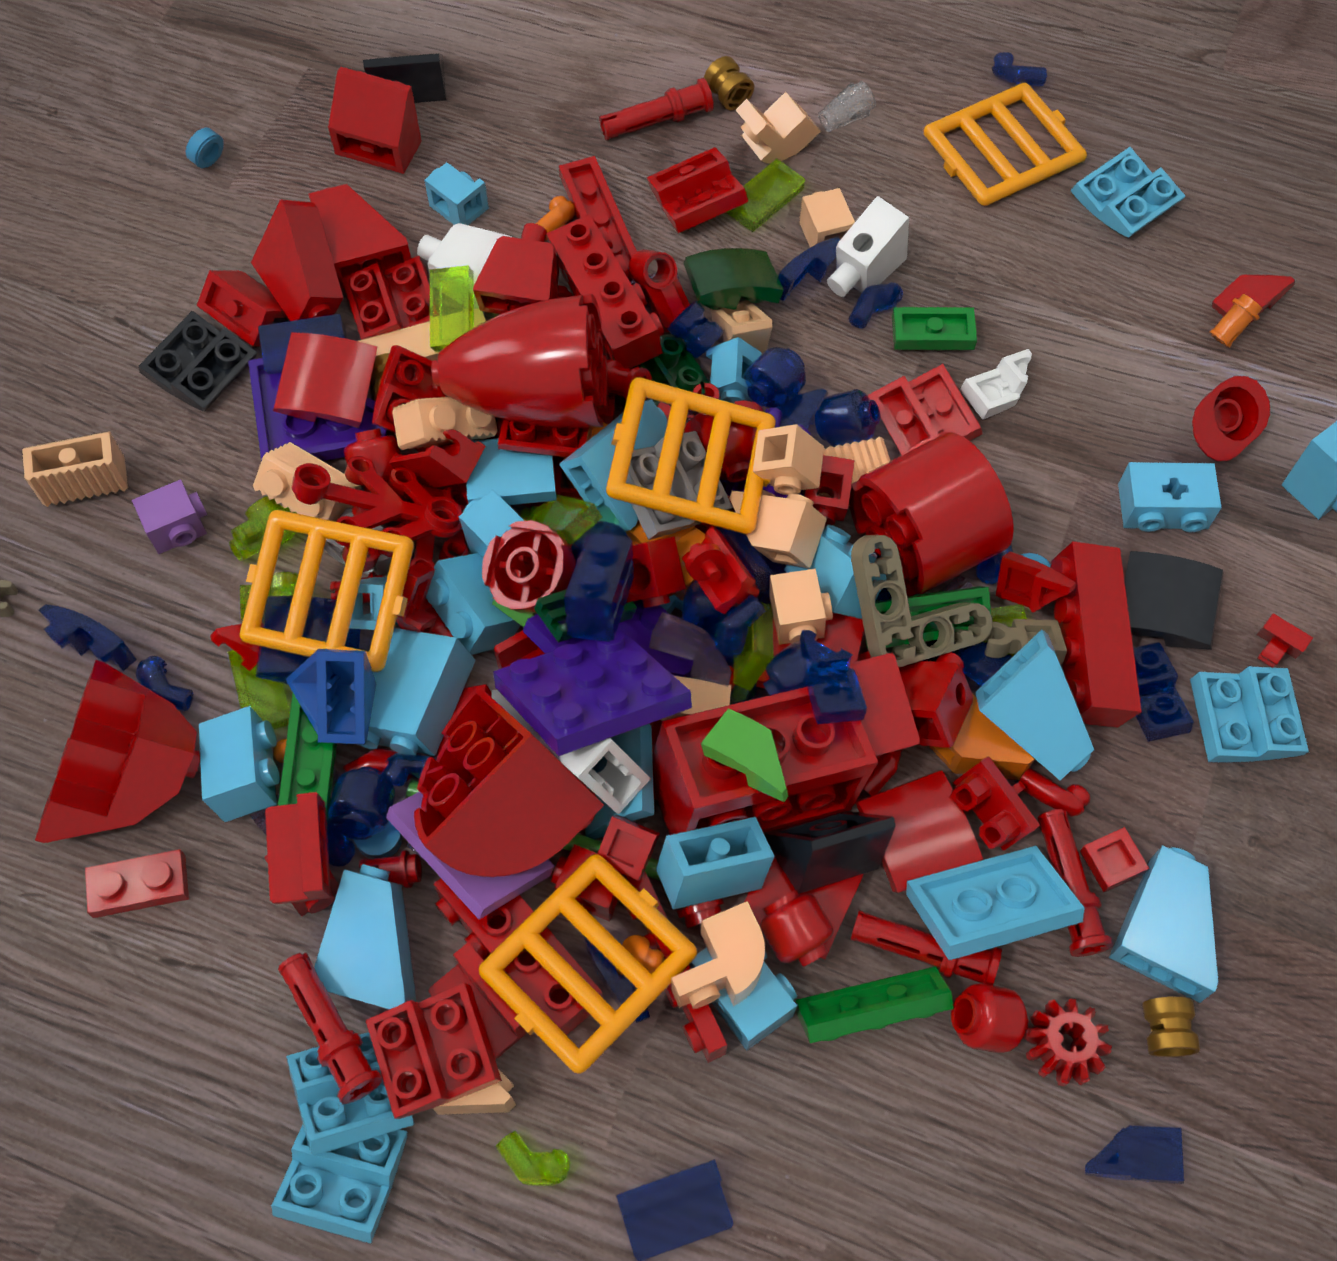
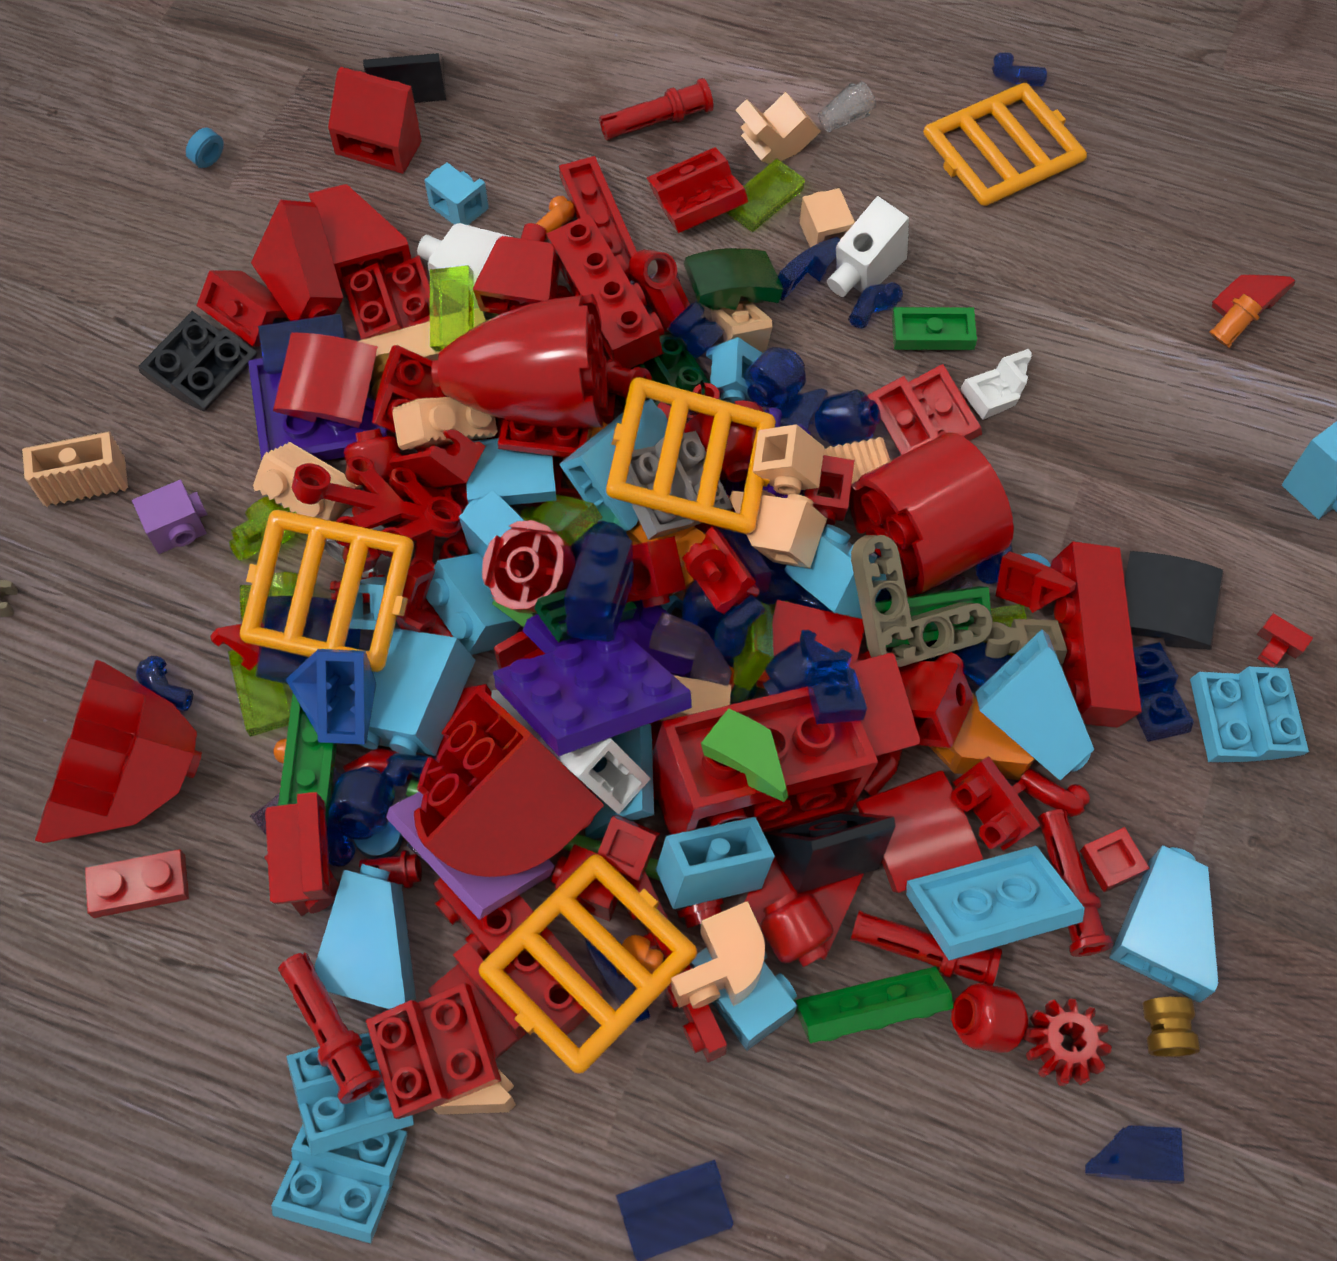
clear blue slope [39,604,137,671] -> none
medium azure brick [199,706,280,822] -> none
clear neon green arm [496,1131,571,1186] -> none
pearl gold wheel [704,56,755,110] -> none
light nougat brick [769,568,833,646] -> none
medium azure slope [1071,147,1185,238] -> none
medium azure brick [1118,462,1222,532] -> none
red piece [1192,376,1270,461] -> none

